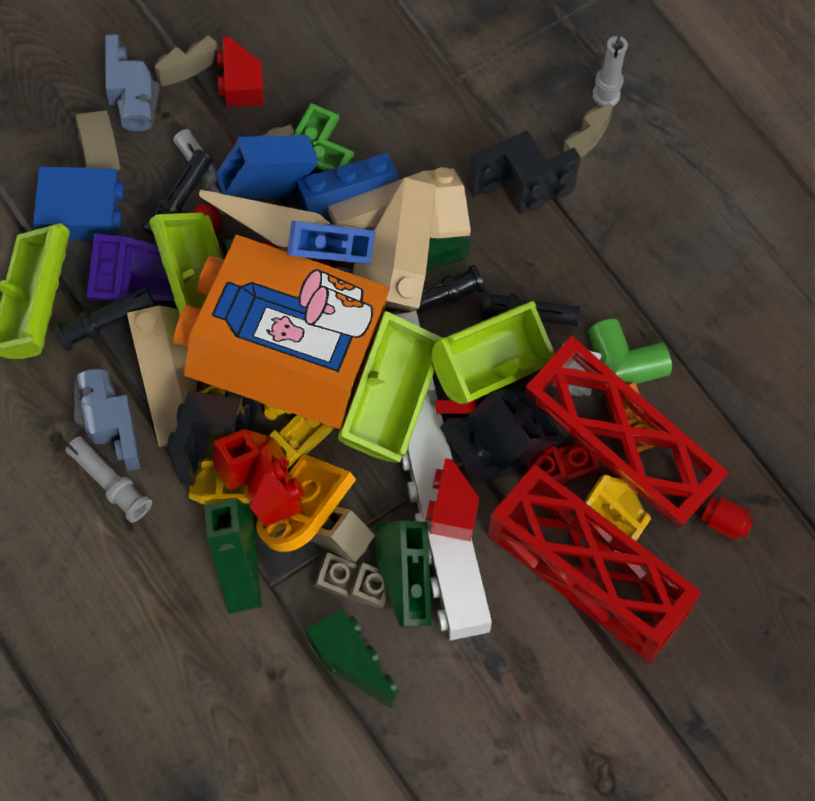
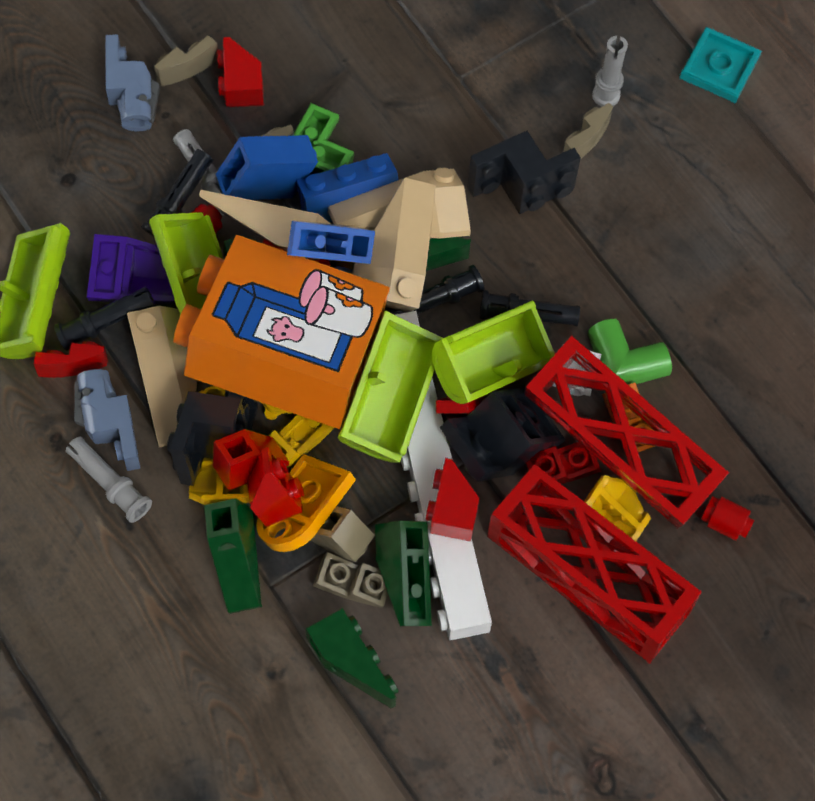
blue brick [33,167,125,241] -> none
dark tan slope [75,110,120,172] -> none
none -> red slope [34,341,108,378]
none -> teal tile [680,27,762,103]

